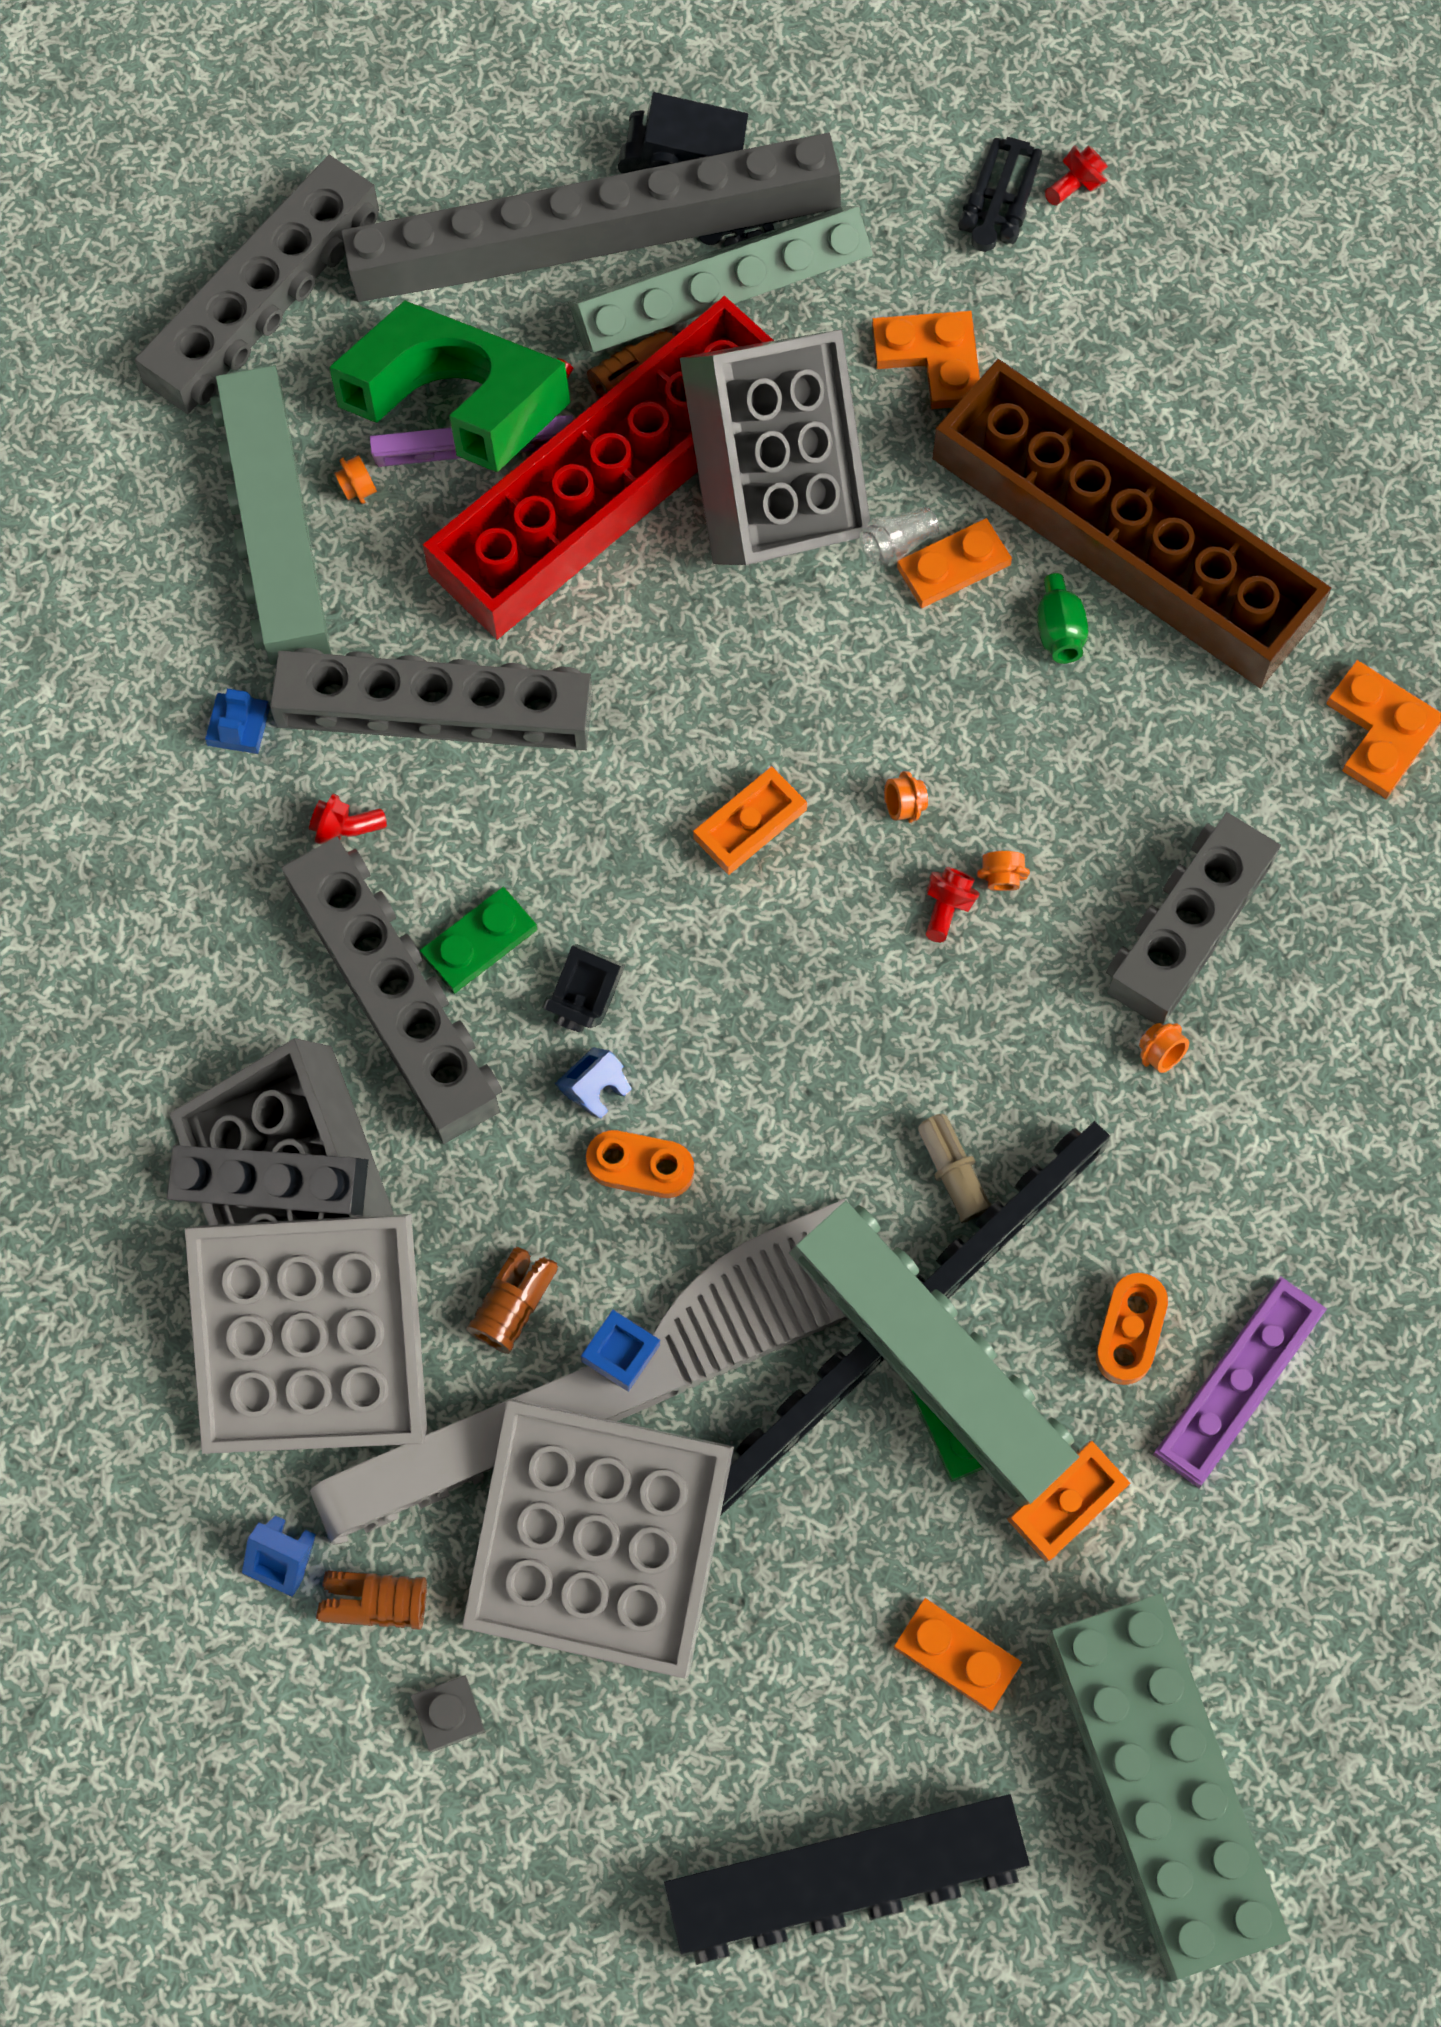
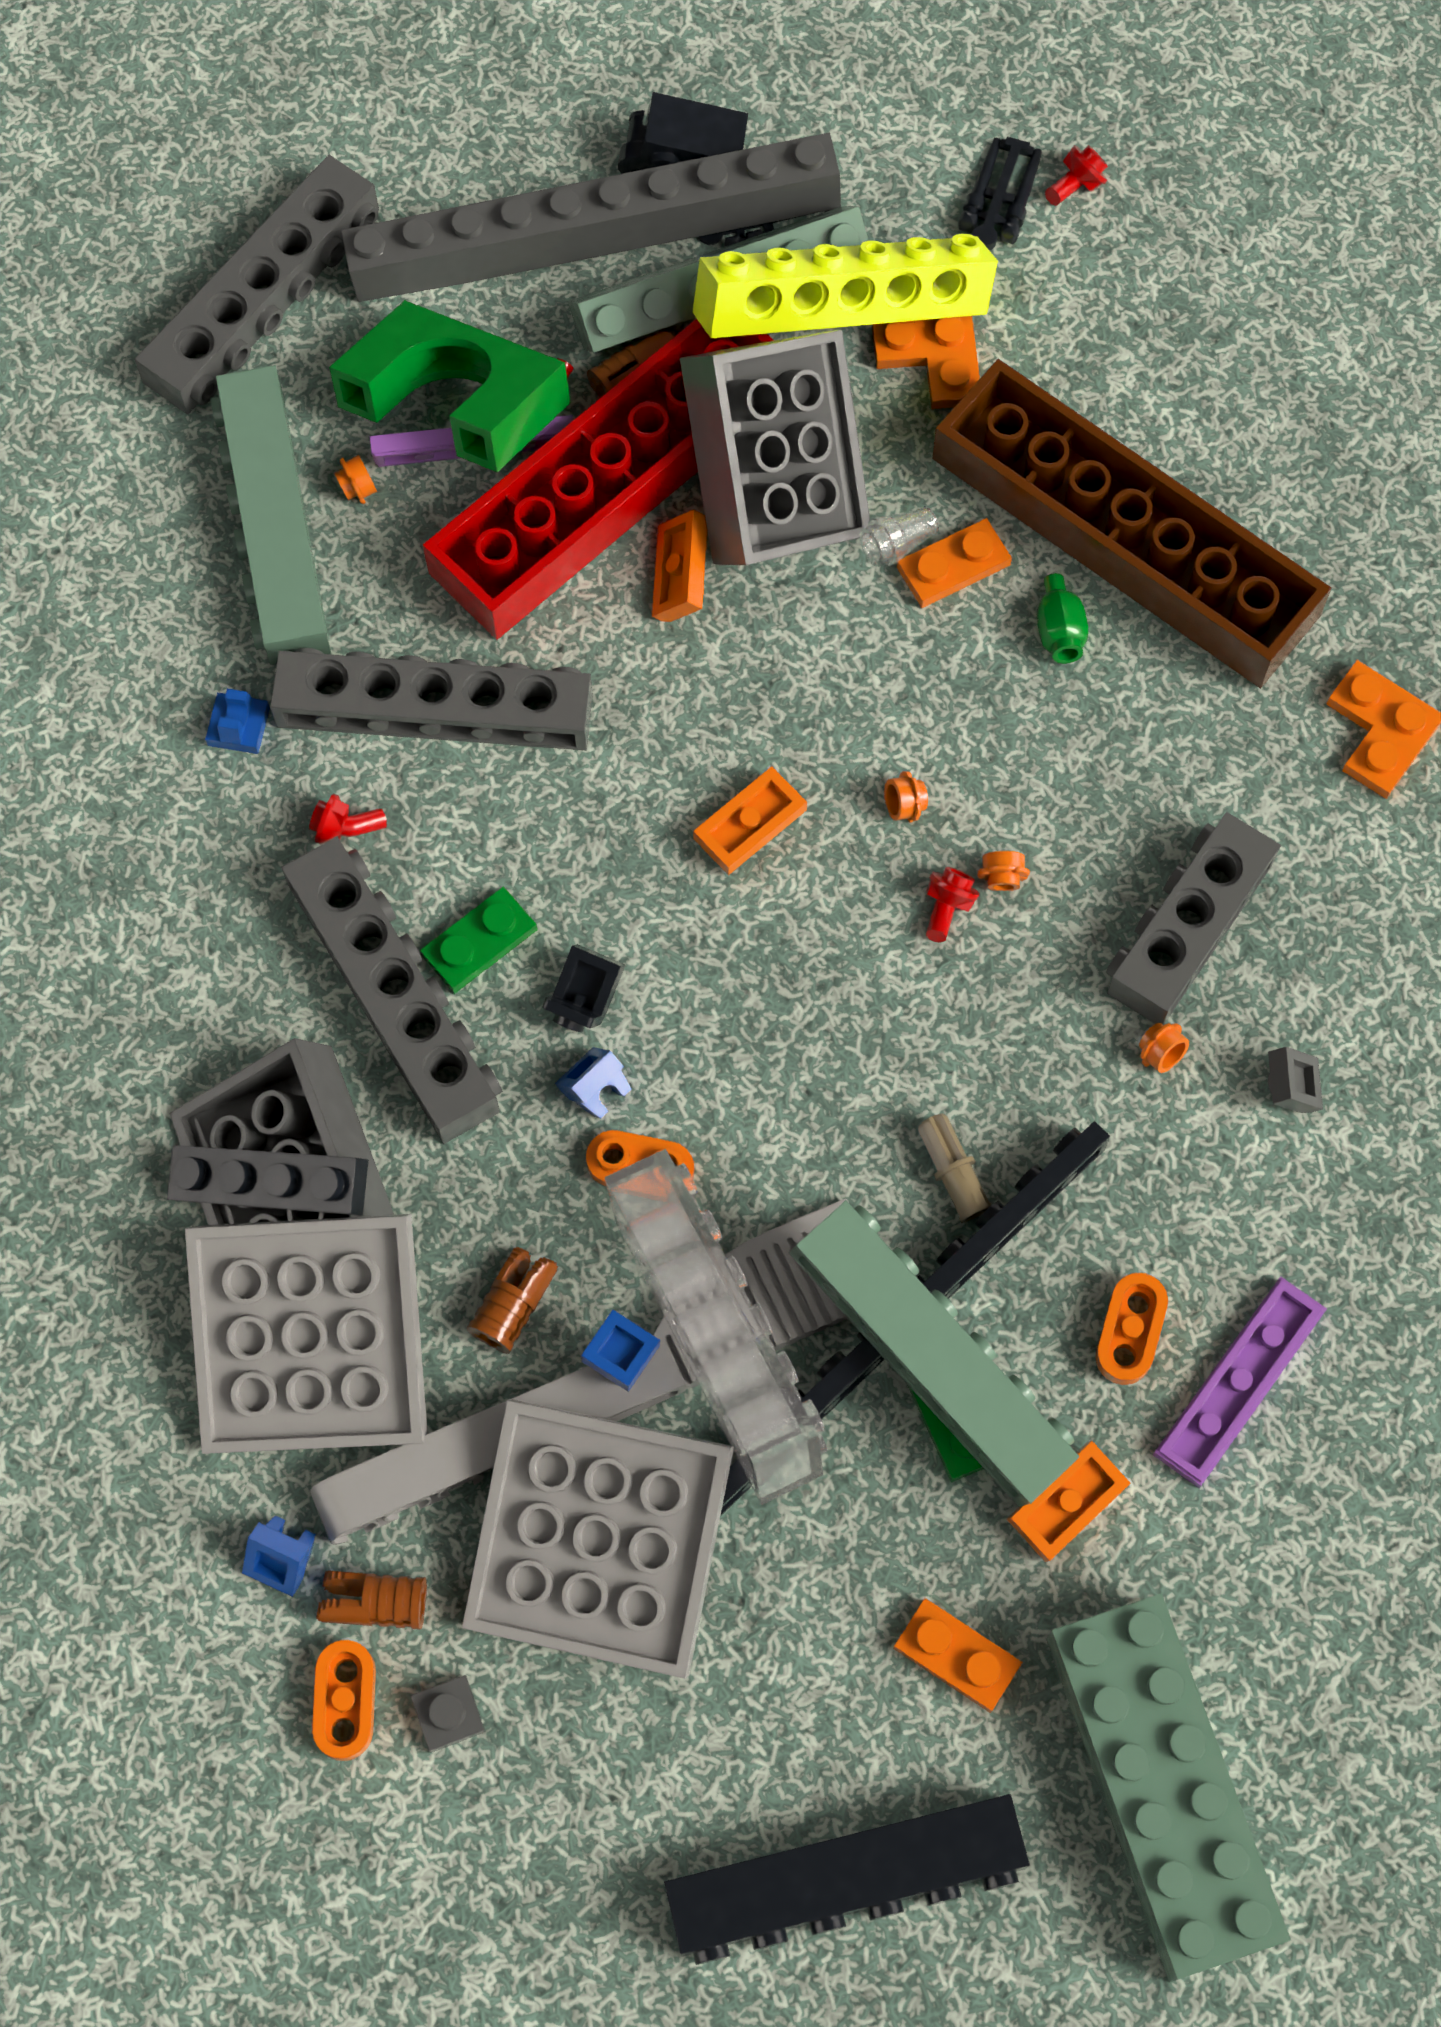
none -> orange plate [312,1640,376,1761]
none -> clear brick [604,1149,827,1505]
none -> orange plate [652,509,707,622]
none -> neon yellow brick [693,234,998,338]
none -> dark grey plate [1268,1047,1323,1113]

